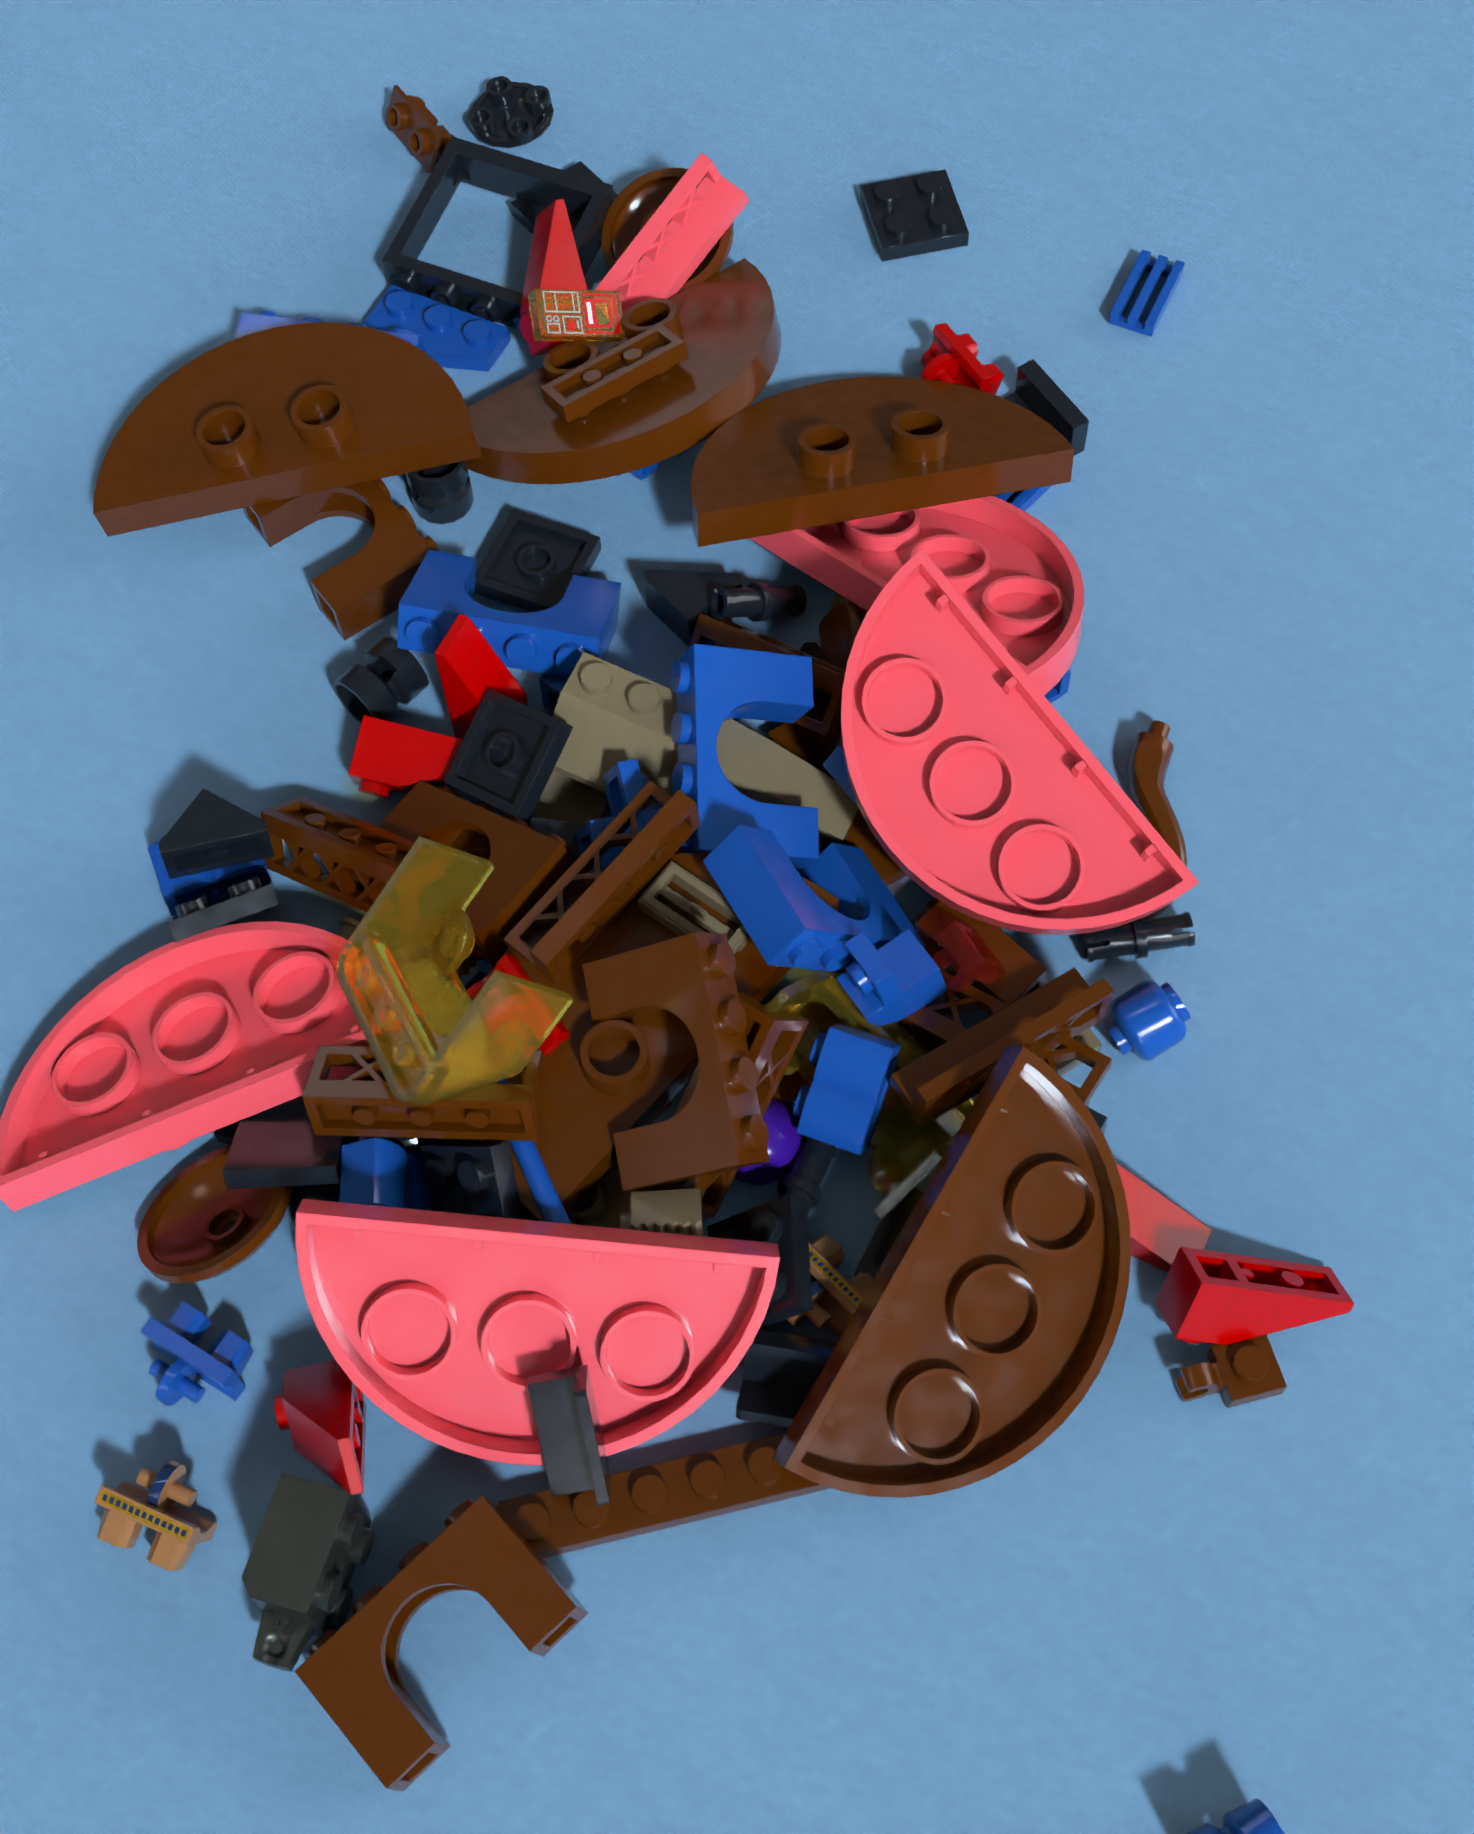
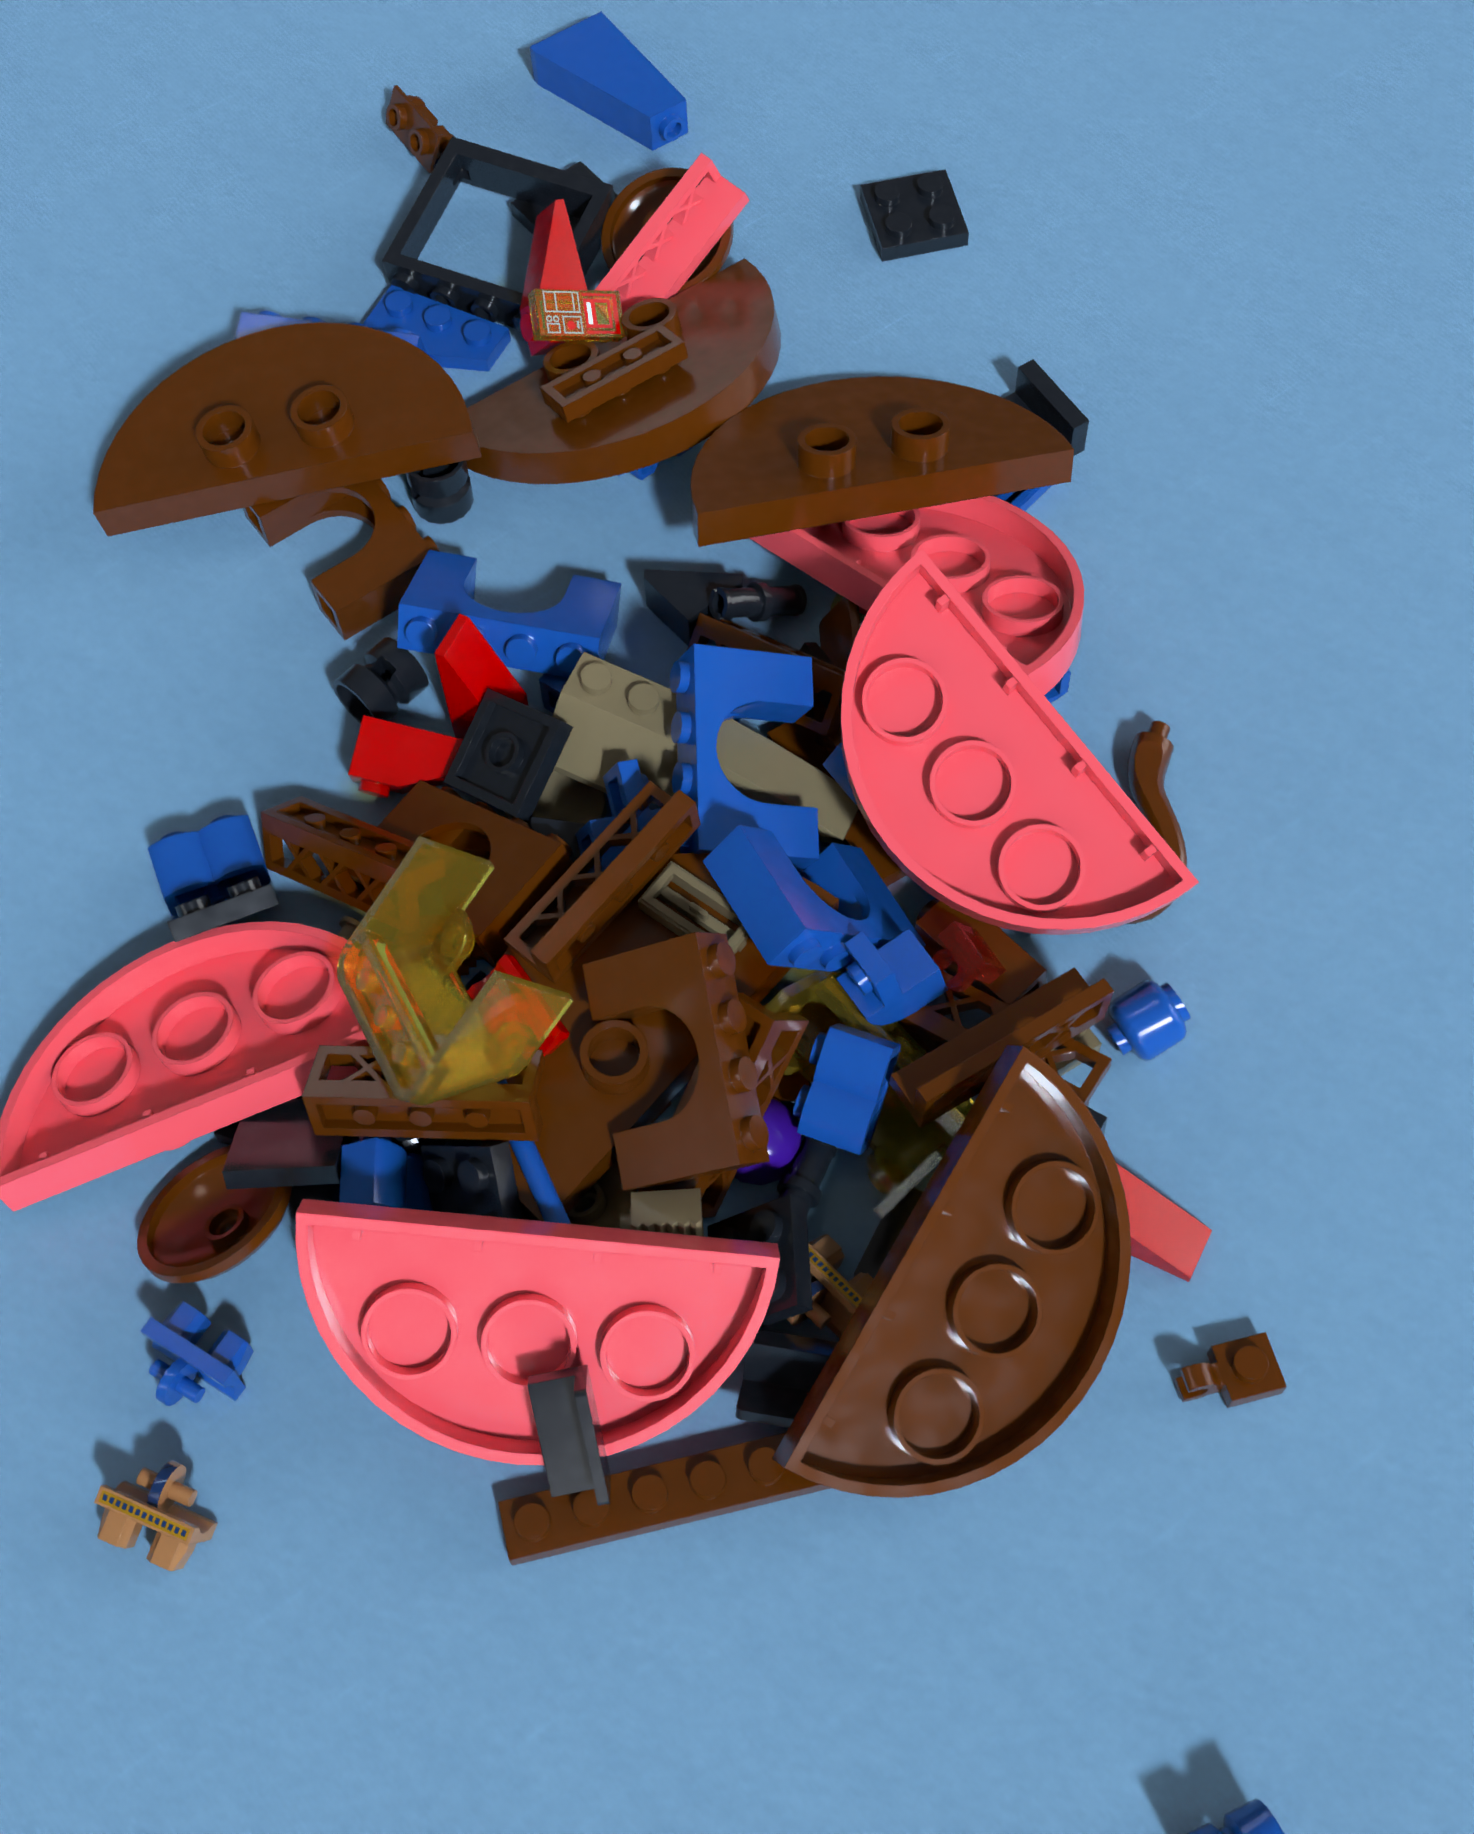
black slope [159,788,275,879] -> none
pearl dark grey hinge [241,1472,374,1672] -> none
red slope [274,1359,366,1495] -> none
reddish brown arch [295,1495,589,1791] -> none
black dish [469,76,554,148] -> none
black plate [475,509,601,612] -> none
red hips [920,323,1003,395] -> none
black pin [1082,912,1195,963] -> none
blue tile [1109,249,1185,337] -> none
red slope [1155,1247,1354,1345] -> none
none -> blue slope [530,12,688,151]

